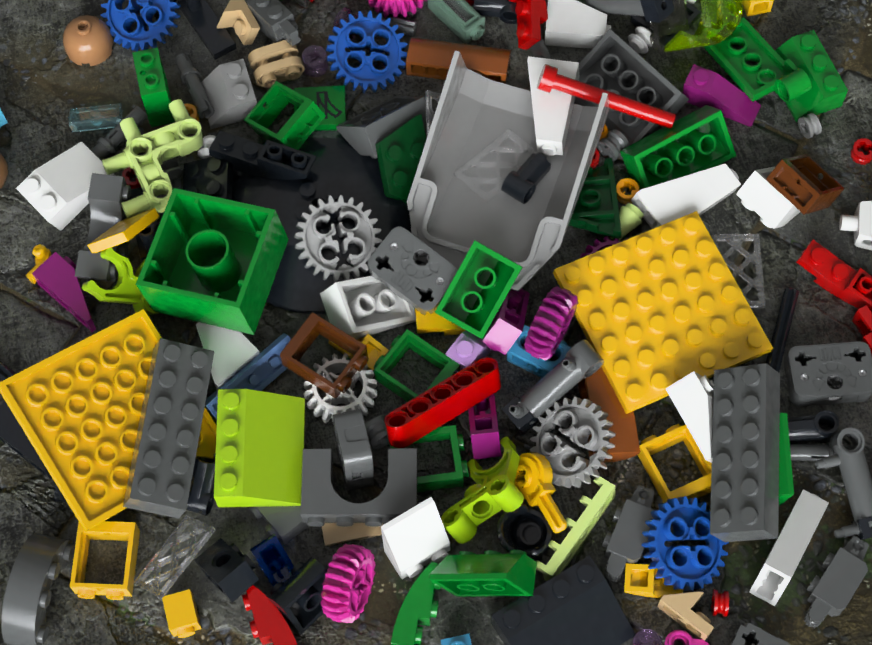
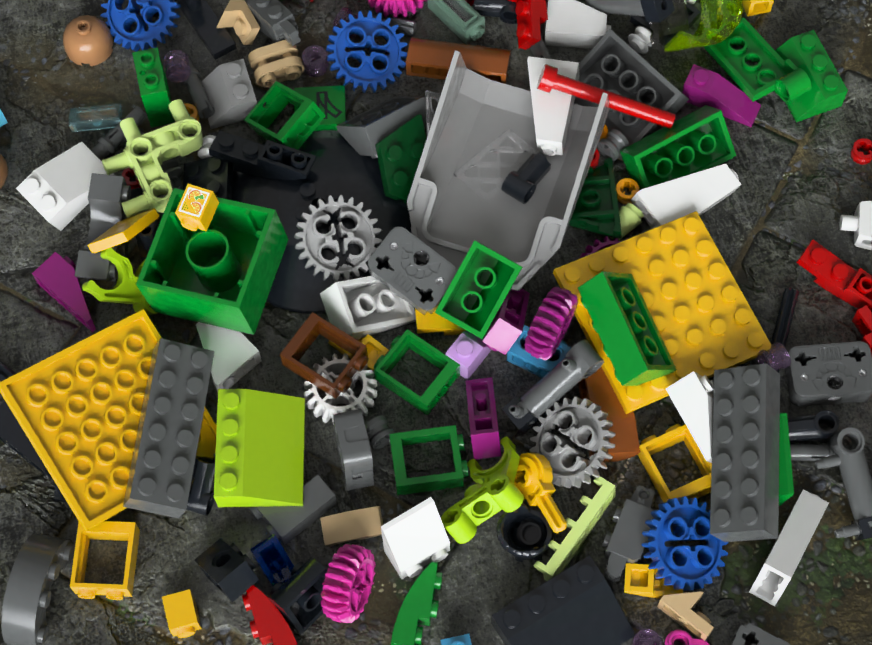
yellow arm [26,244,52,284] -> none
clear window [133,515,216,599] -> none
medium blue plate [205,333,291,423] -> none
dark grey arch [301,448,418,527] -> none
red beam [384,357,501,448] -> none
green slope [429,550,537,597] -> none
clear window [711,234,765,308] -> none
red bush [711,590,729,617] -> none
white slope [736,167,800,229] -> none
reddish brown window [766,154,845,215] -> none
light grey bush [798,113,822,139] -> none
dark grey hinge [804,536,869,628] -> none
none -> clear purple wheel [163,50,191,83]
none -> yellow brick [175,184,219,231]
none -> green slope [578,271,677,386]
none -> clear purple wheel [757,342,791,371]

